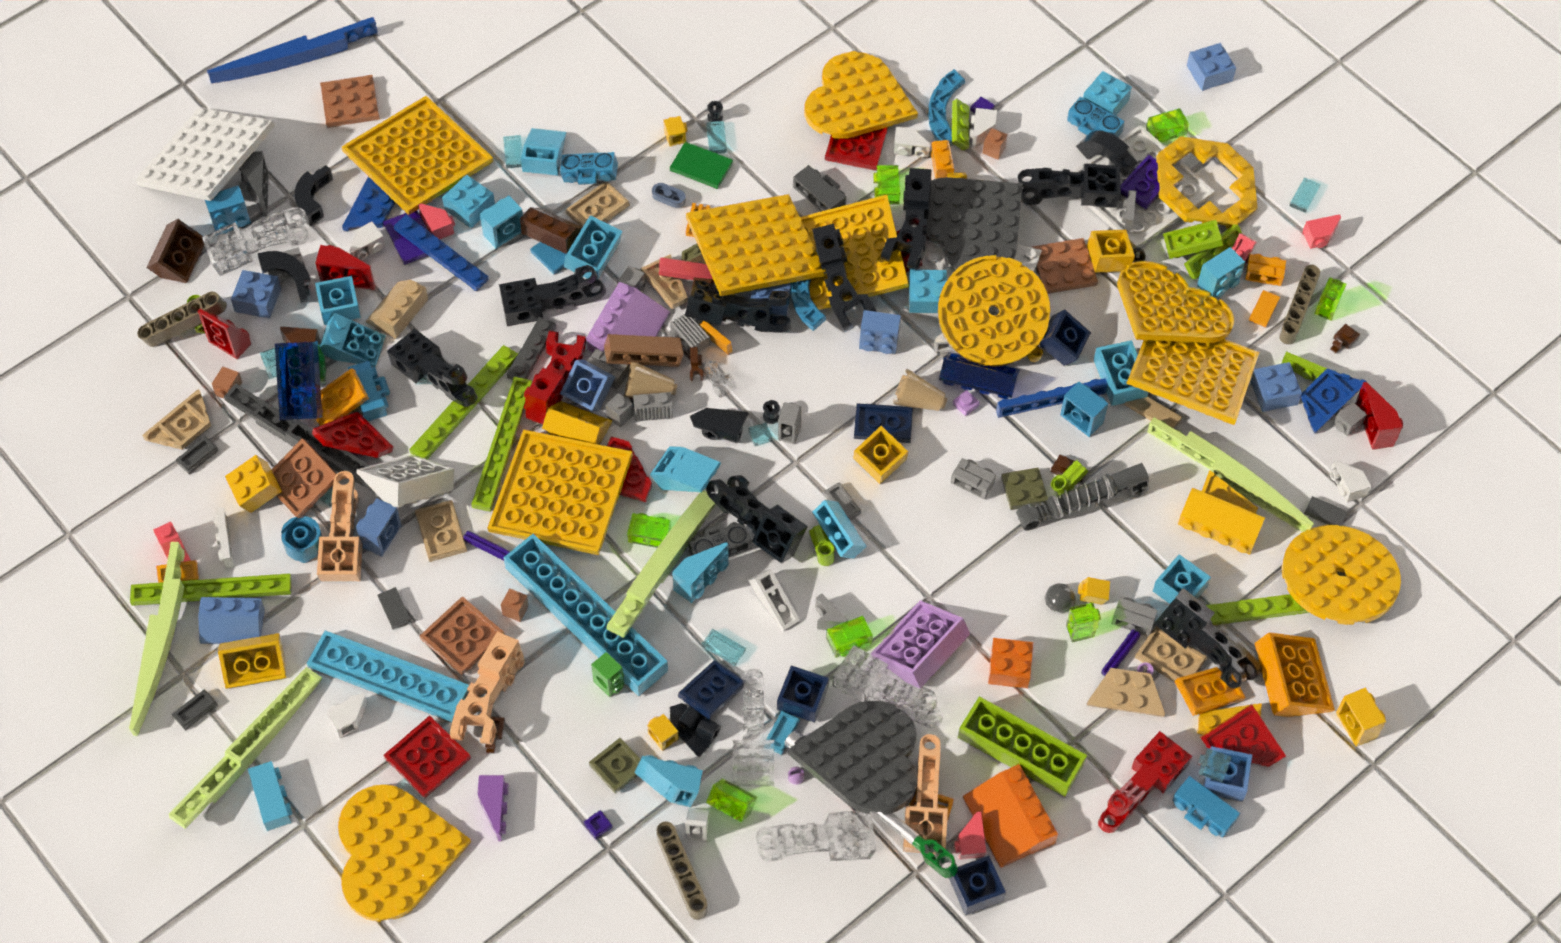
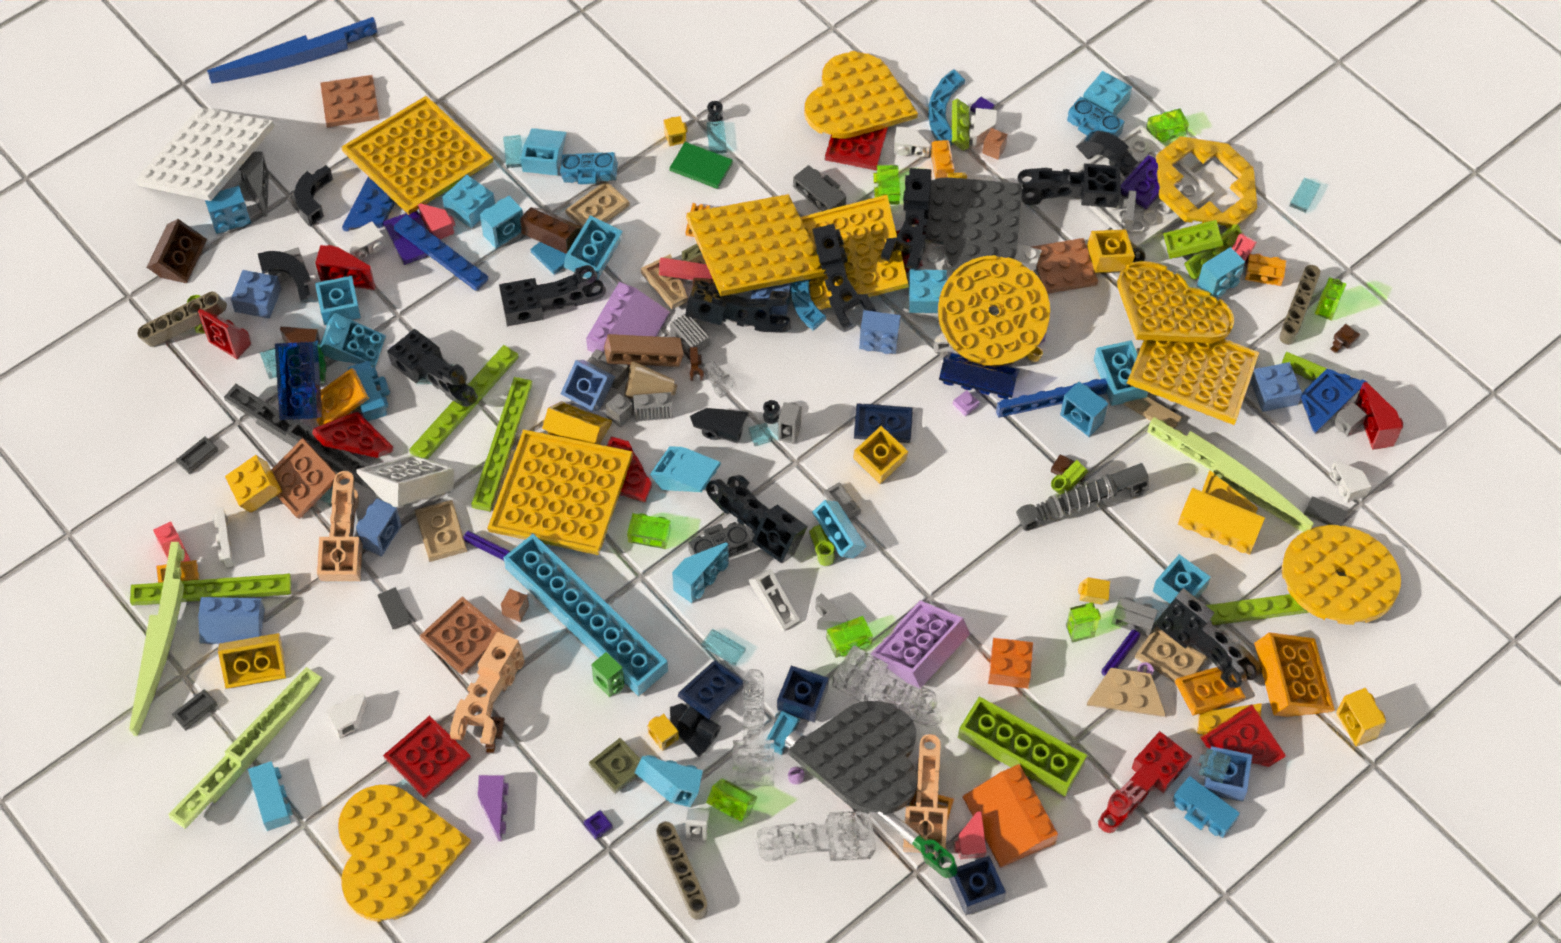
tan wing [142,389,211,450] -> none
clear brick [202,207,308,276] -> none
nougat brick [212,366,242,398] -> none
dark azure brick [281,516,322,563] -> none
medium azure plate [306,630,469,722] -> none
tan slope [366,279,428,339] -> none
dark grey plate [507,317,556,380] -> none
red brick [524,331,586,424] -> none
yellowish green slope [607,490,716,638] -> none
light grey brick [617,266,646,291] -> none
sand blue plate [652,183,686,208] -> none
light orange tile [700,321,733,355] -> none
tan cone [893,369,948,411] -> none
light grey brick [951,458,996,499] -> none
olive plate [1001,467,1048,510] -> none
dark blue brick [1039,309,1091,366] -> none
dark grey hair [1045,583,1076,613] -> none
medium blue brick [1186,43,1236,91] -> none
light orange tile [1249,290,1280,327] -> none
coral slope [1303,214,1341,249] -> none

